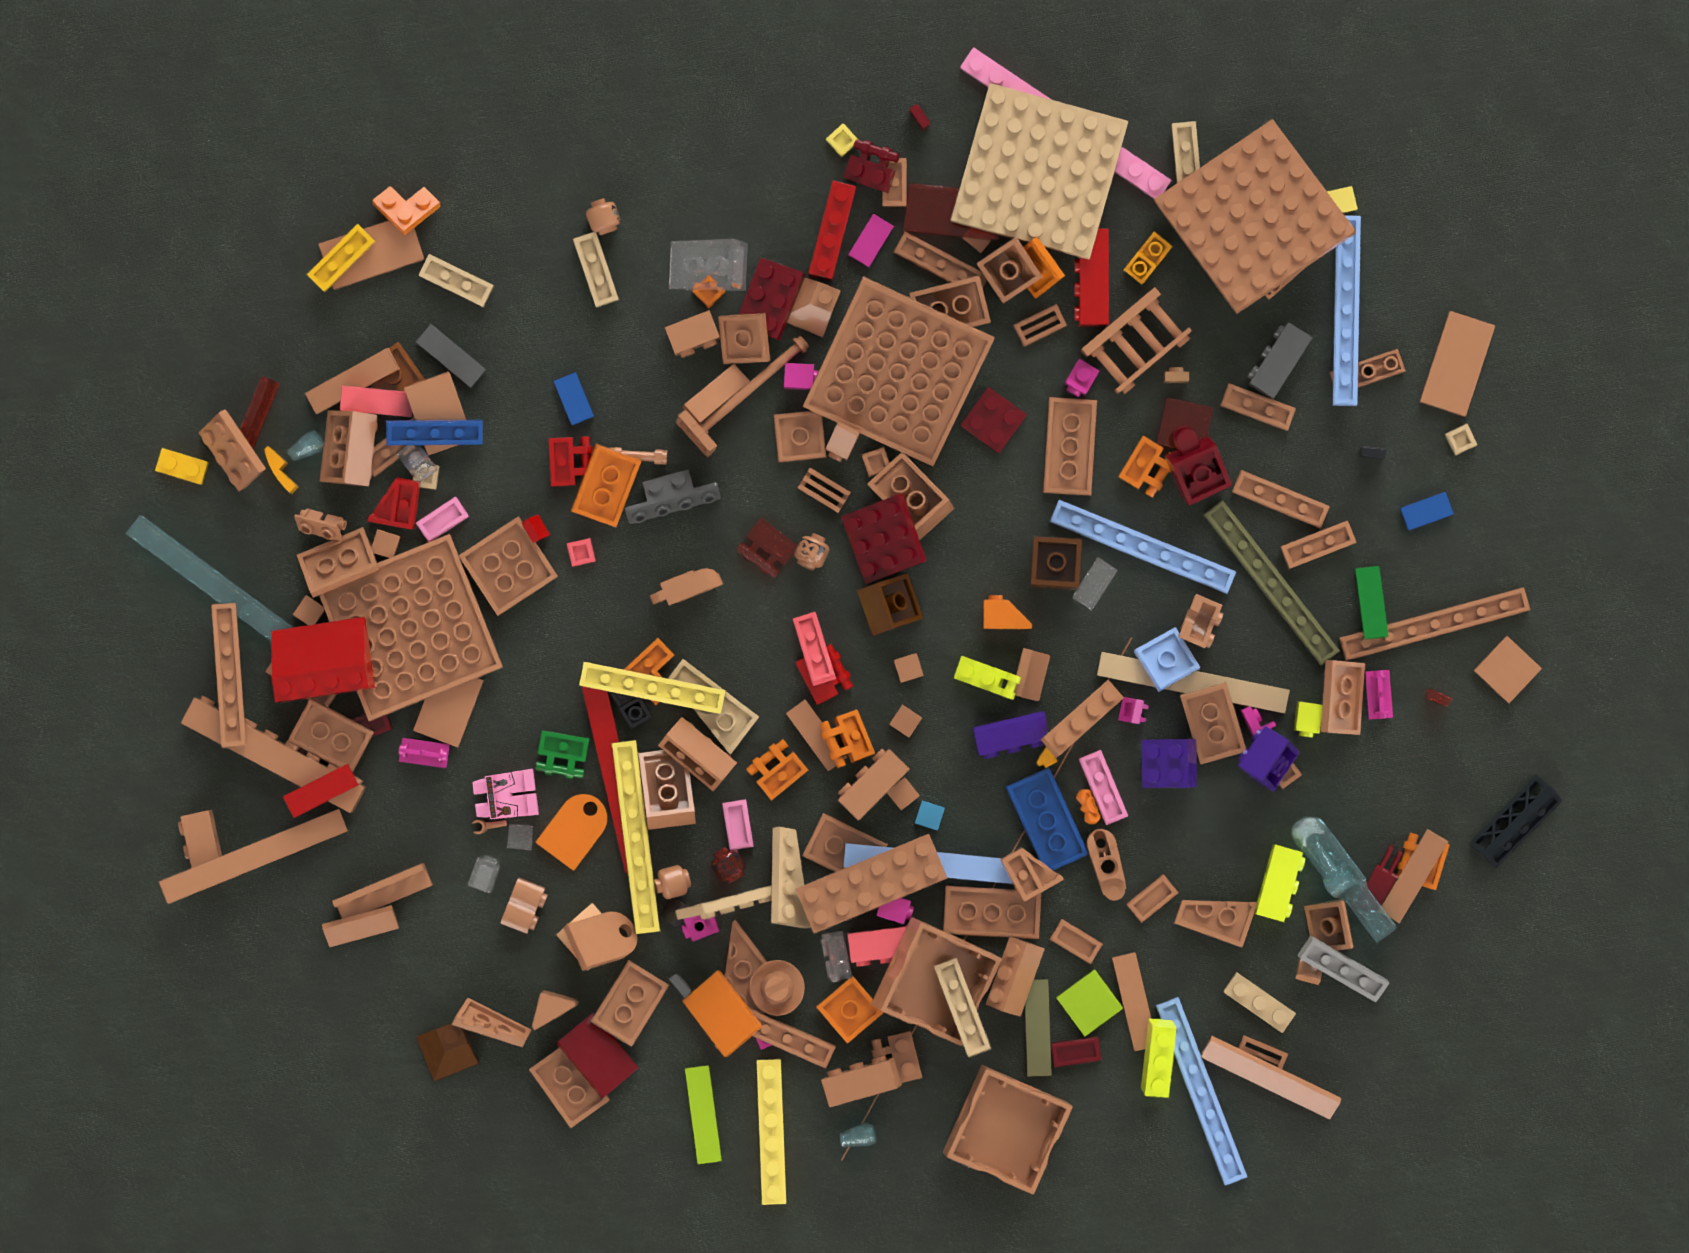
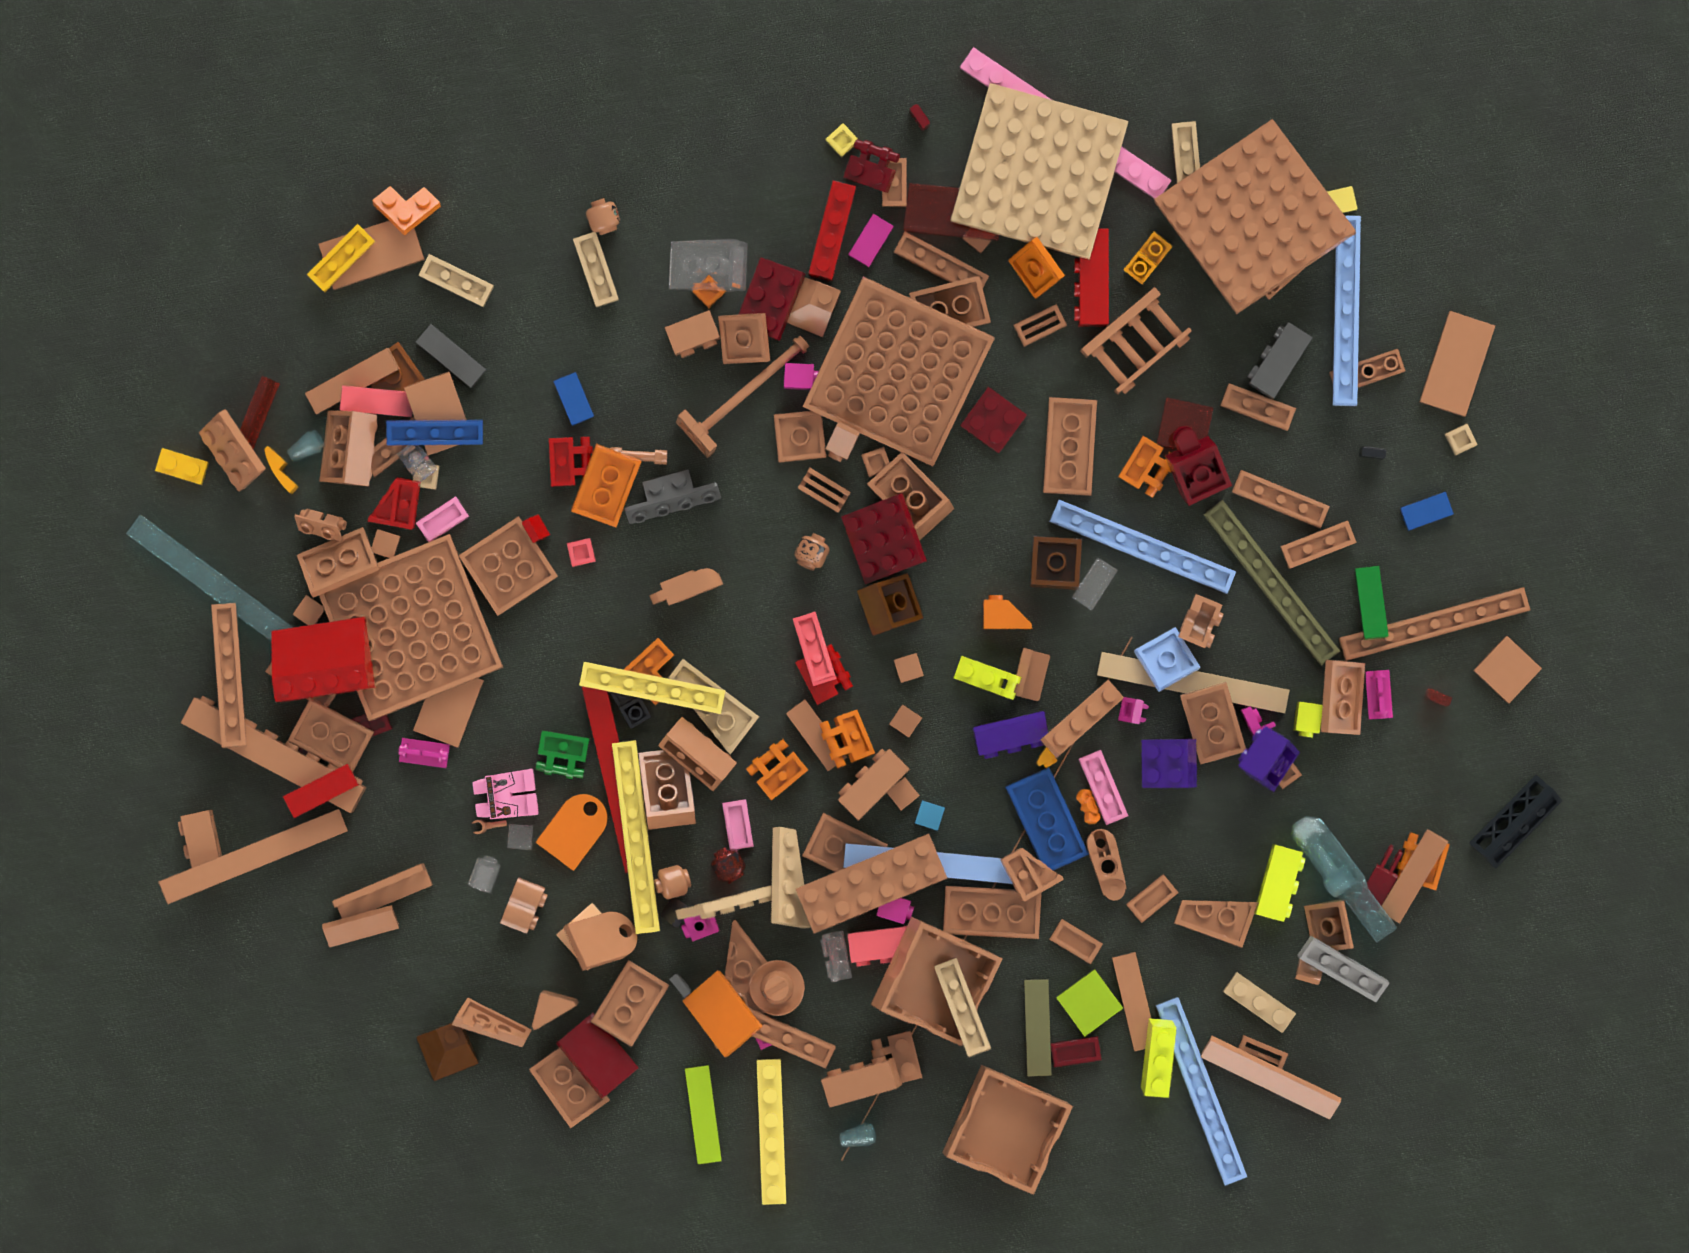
nougat tile [682,364,750,424] -> none
clear red plate [736,518,798,578] -> none
orange plate [816,976,884,1044] -> none
nougat slope [976,237,1043,303] -> none
nougat brick [986,937,1044,1017] -> none
dark pink bracket [1064,359,1099,397] -> none
medium nougat plate [1163,367,1189,383] -> none

